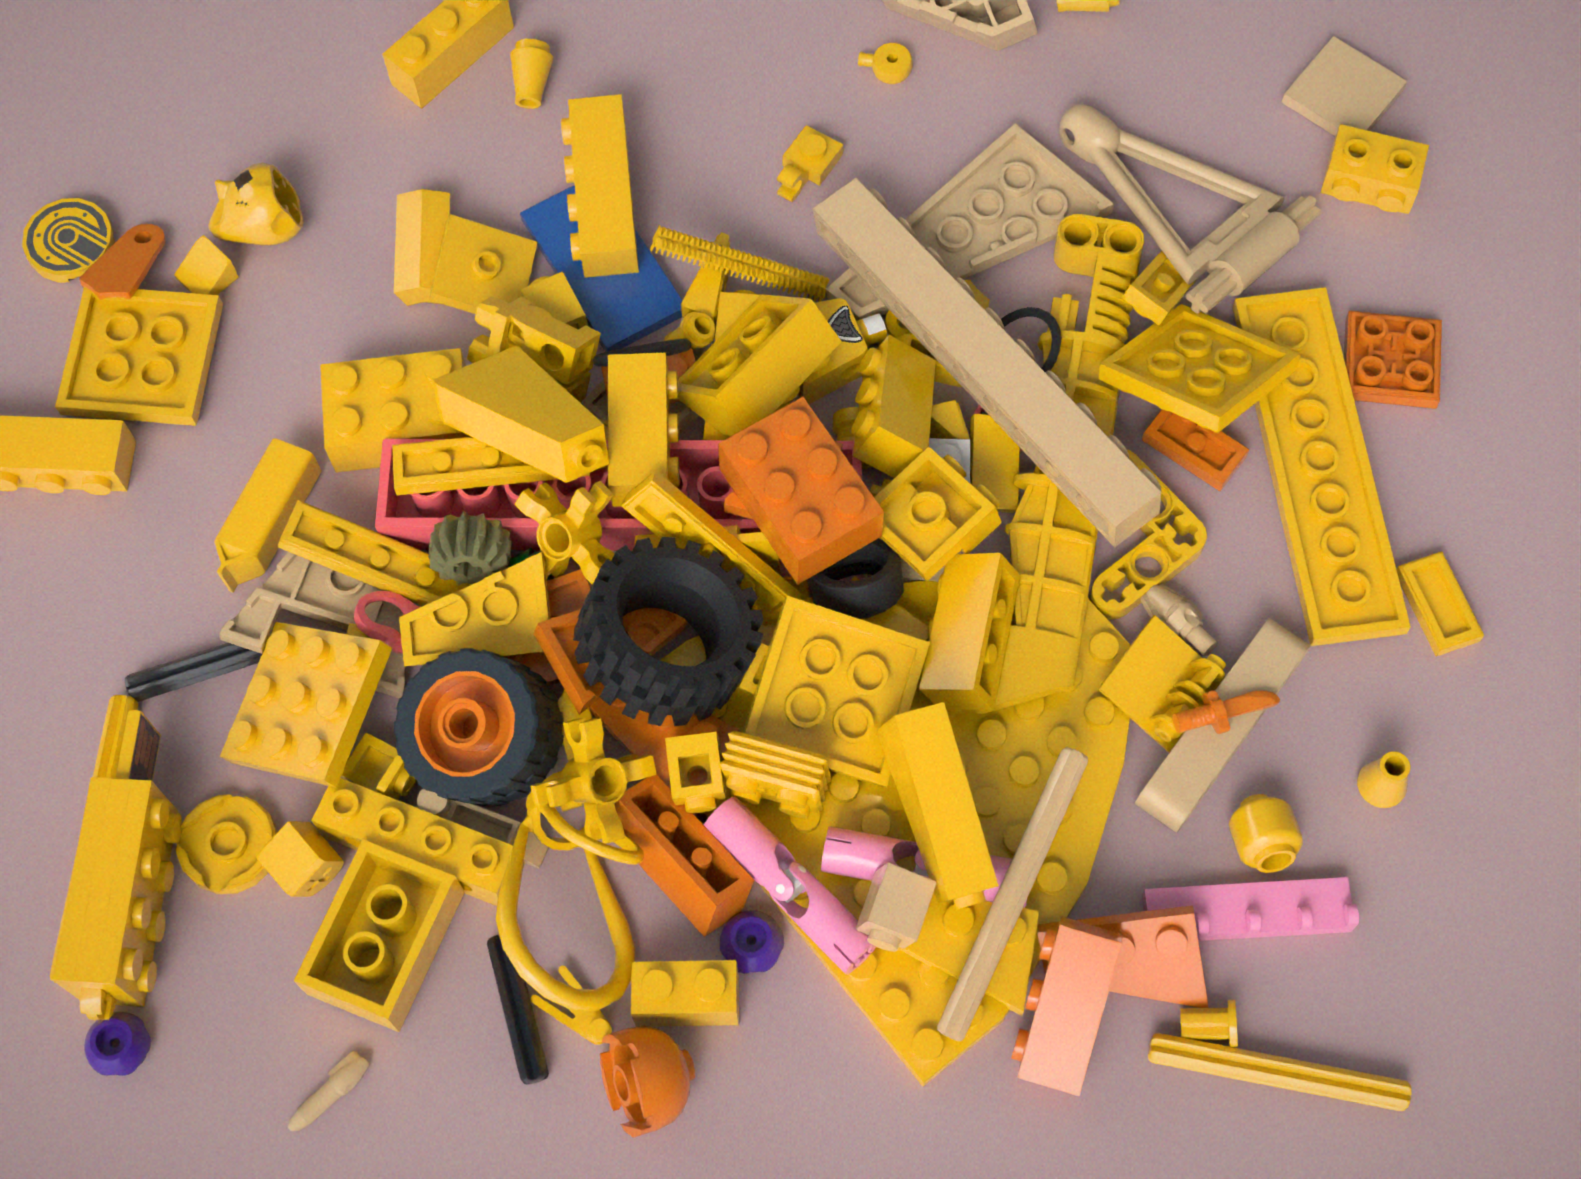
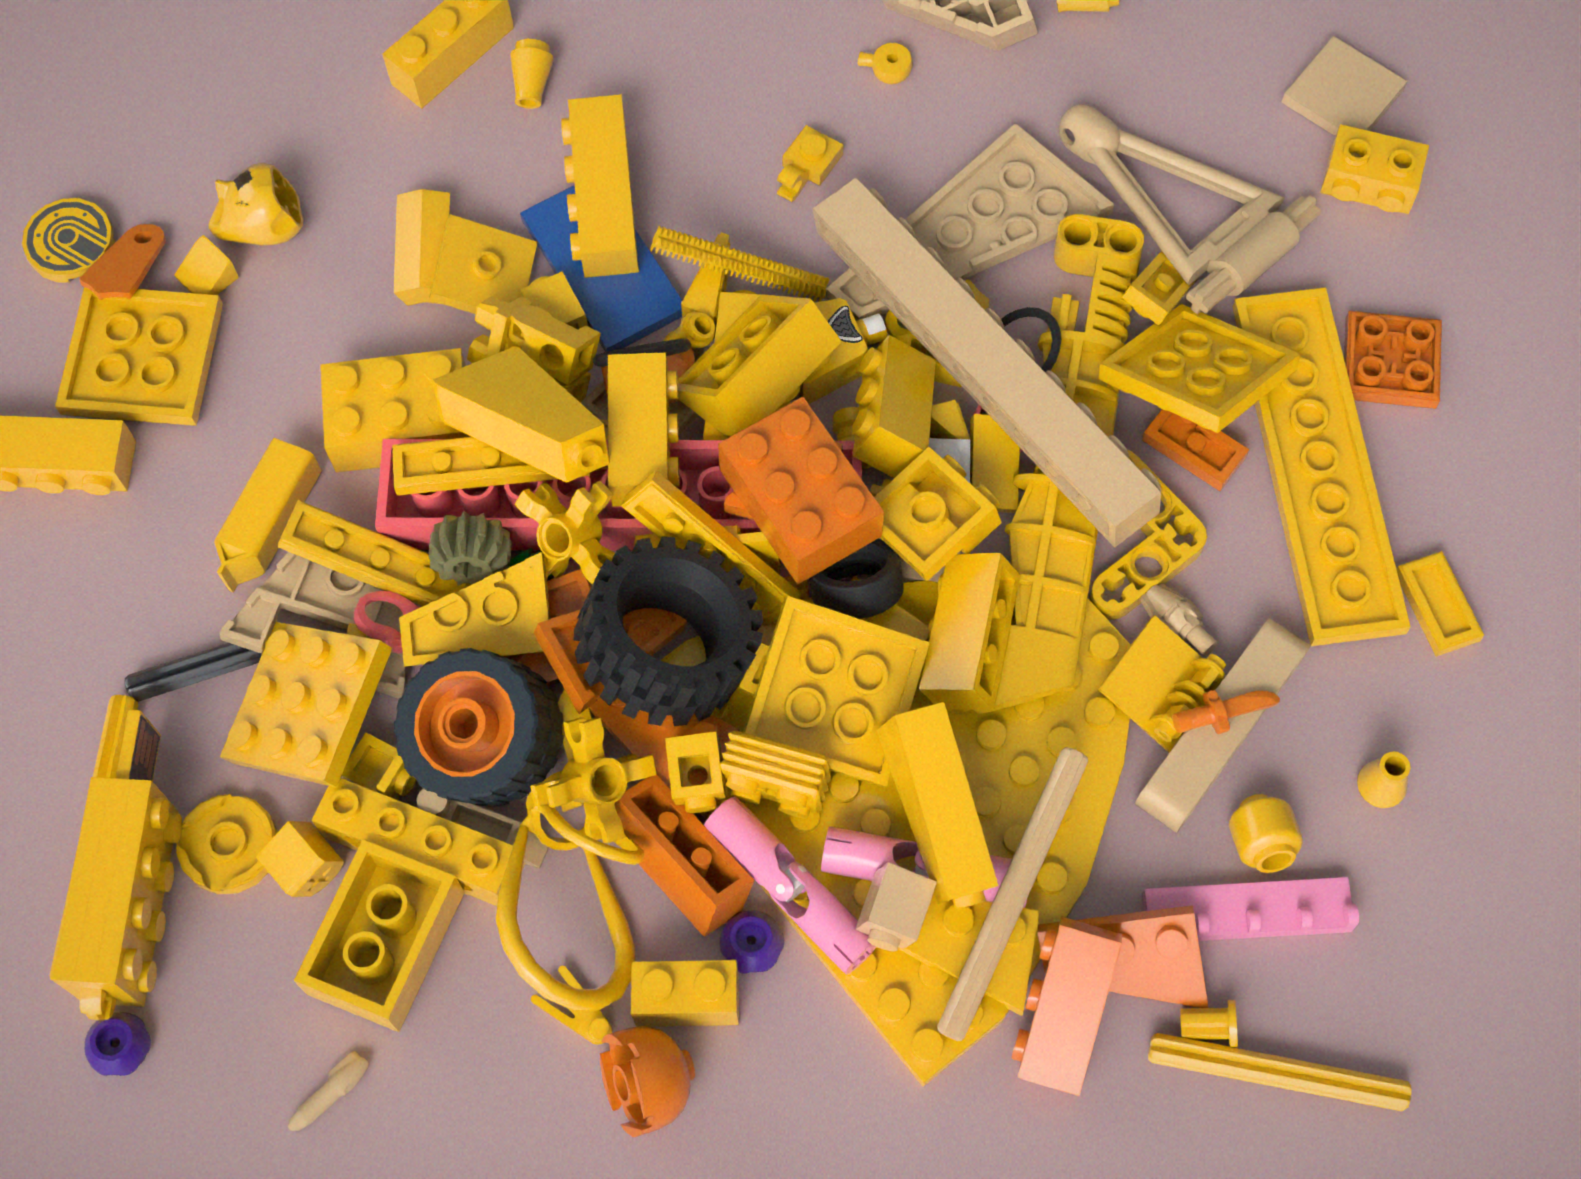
black axle [487,935,549,1085] -> none

